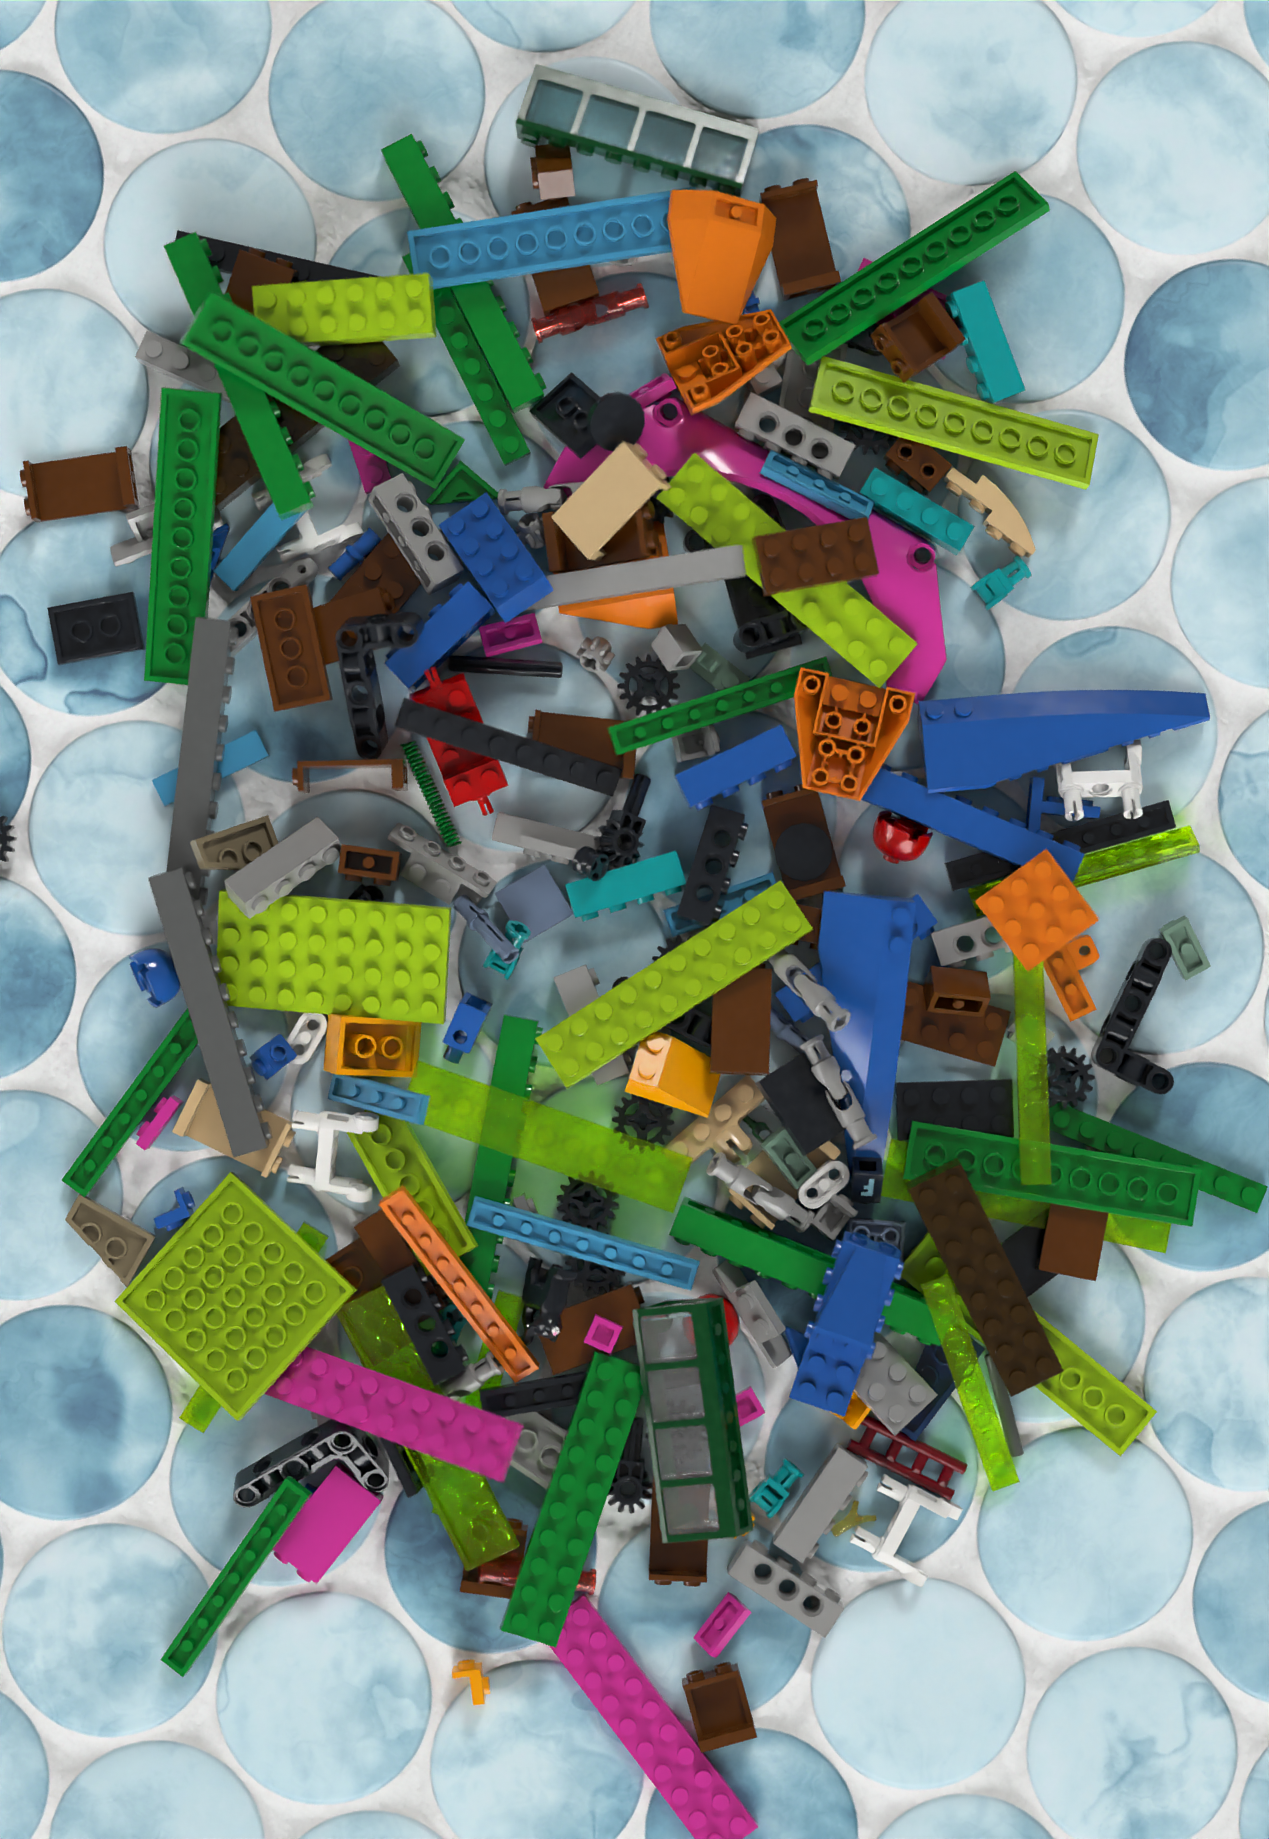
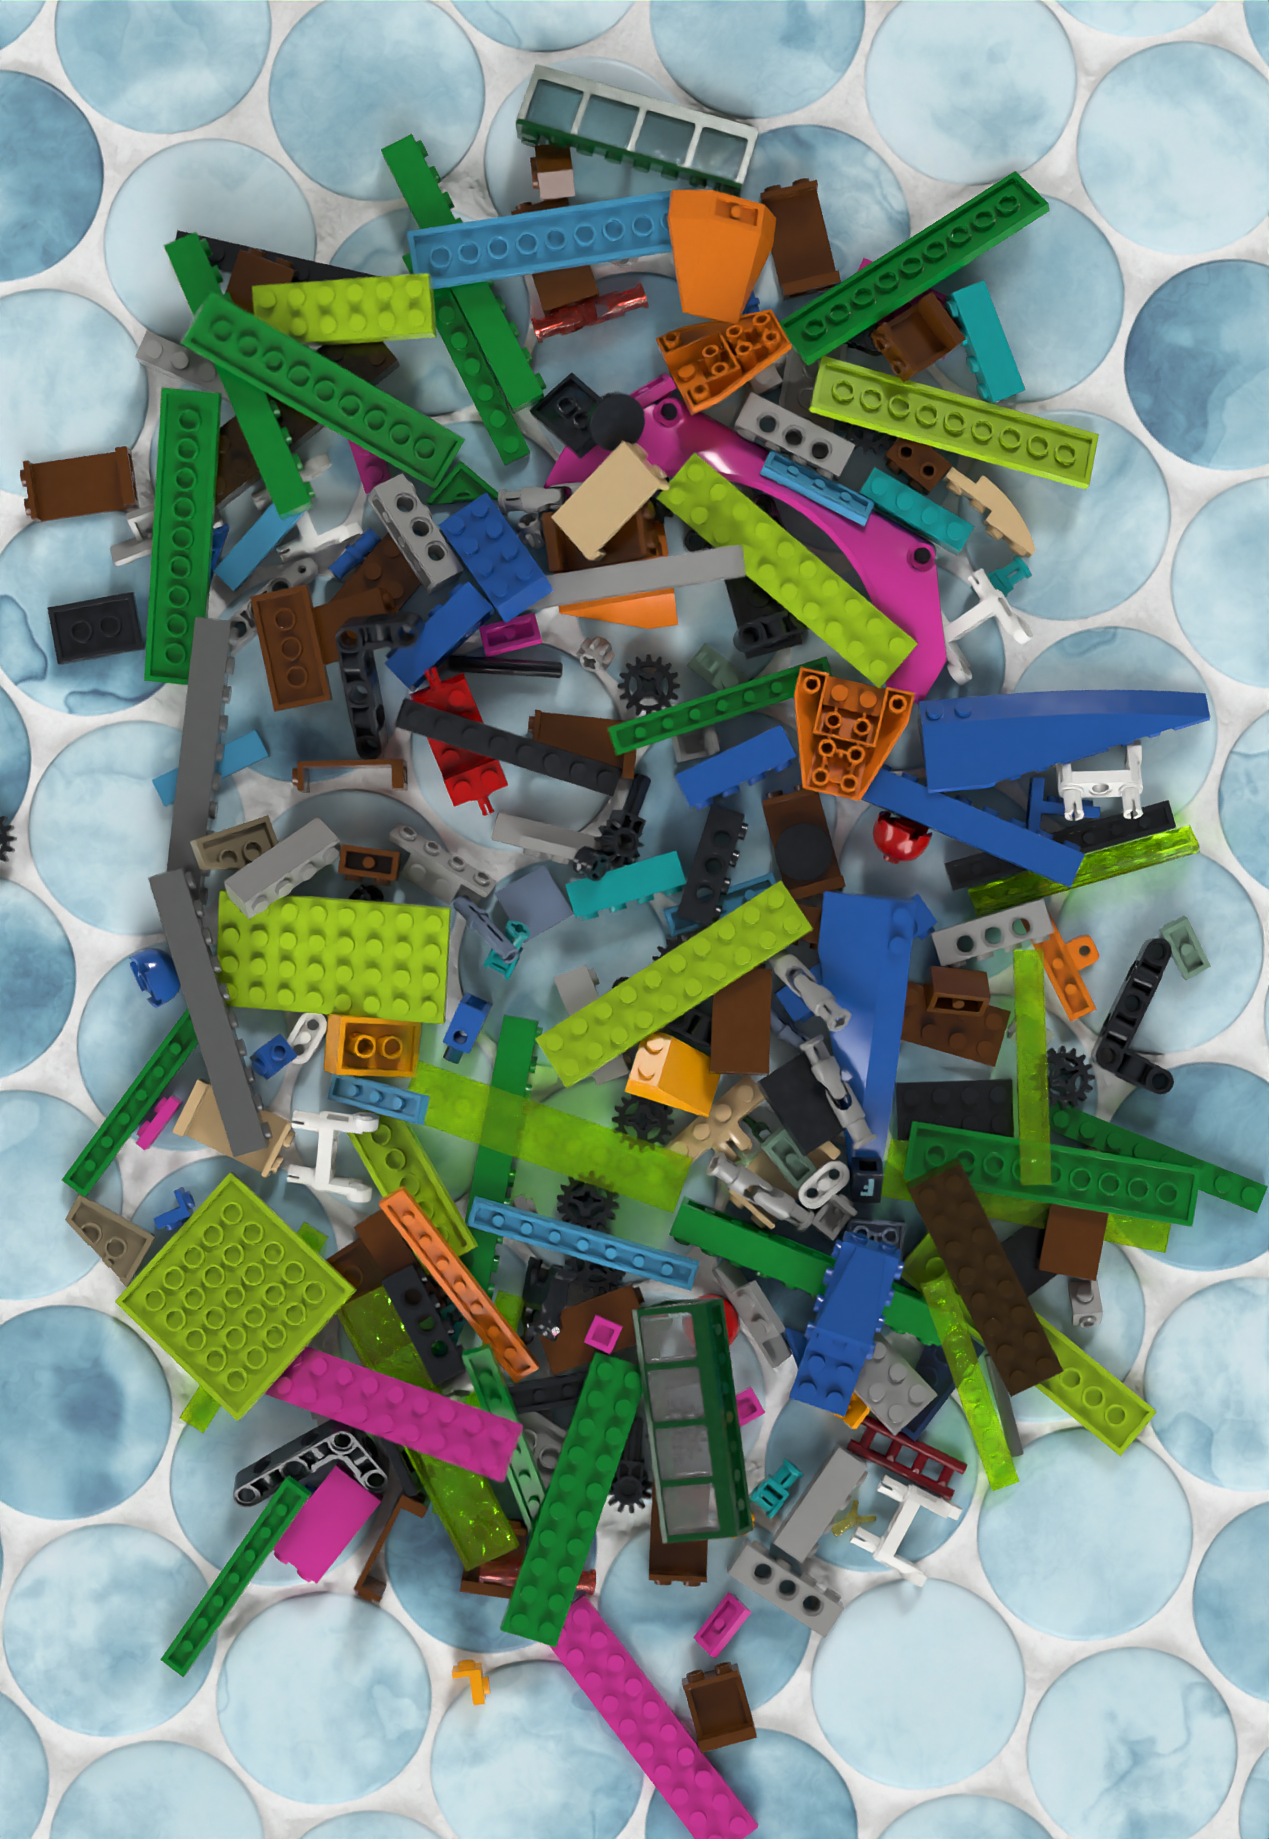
green piece [400,740,462,848] -> none
light grey brick [651,624,703,671] -> none
reddish brown plate [752,517,880,596] -> none
orange plate [975,848,1100,972] -> none
none -> reddish brown panel [354,1490,432,1602]
none -> green plate [462,1343,546,1537]
none -> white connector [941,568,1033,685]
none -> light grey bracket [1068,1280,1103,1328]

